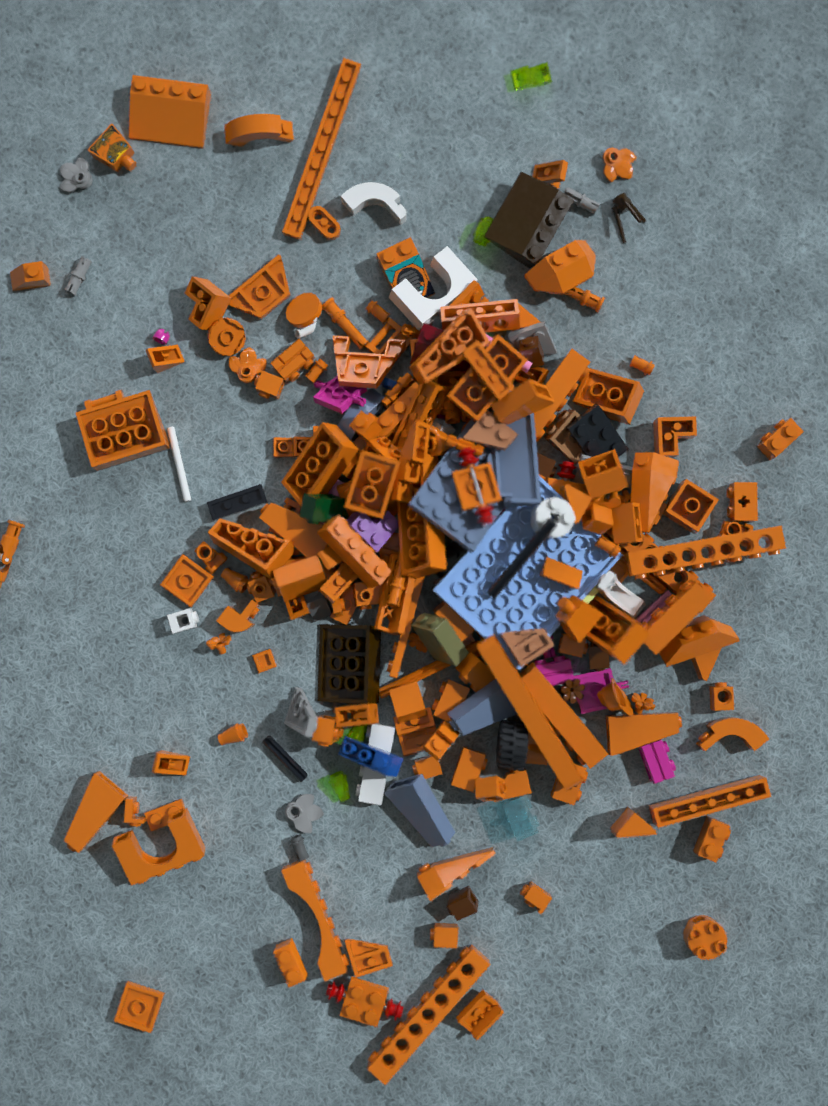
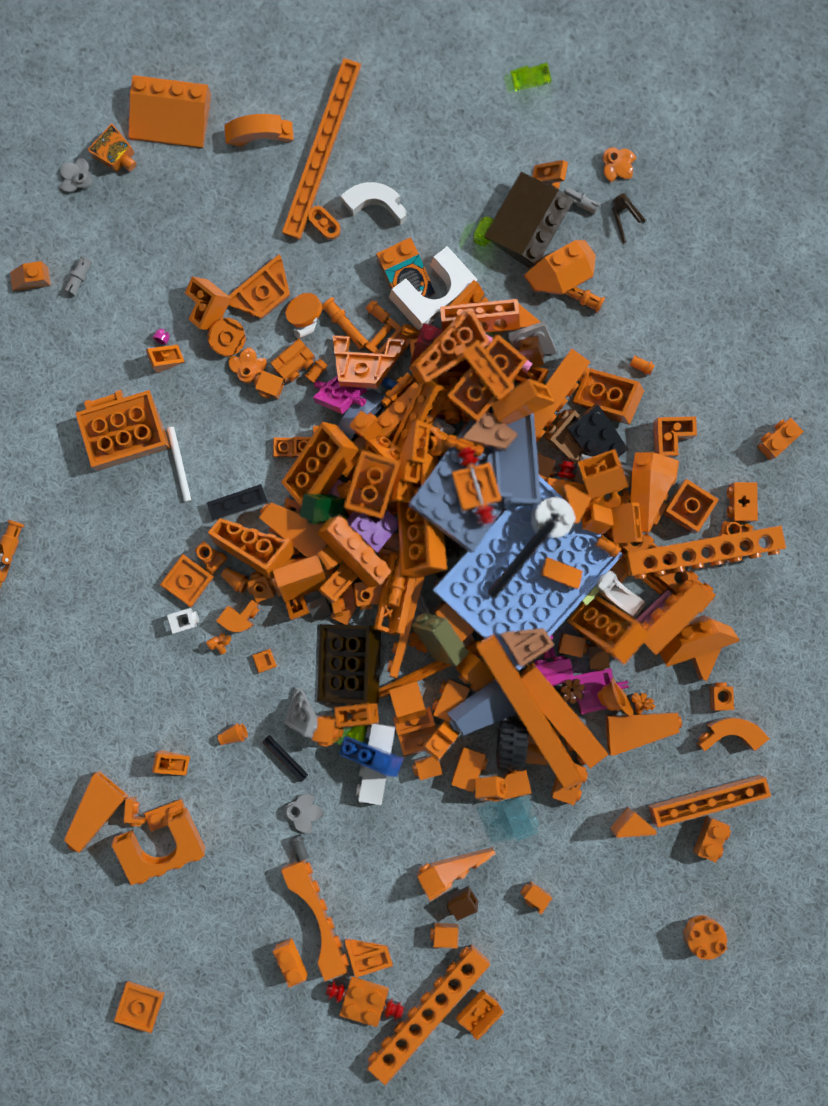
clear neon green cone [328,771,351,802] -> none
sand blue slope [384,774,456,847] -> none
orange torso [556,595,603,643] -> none
dark pink brick [638,739,676,784] -> none

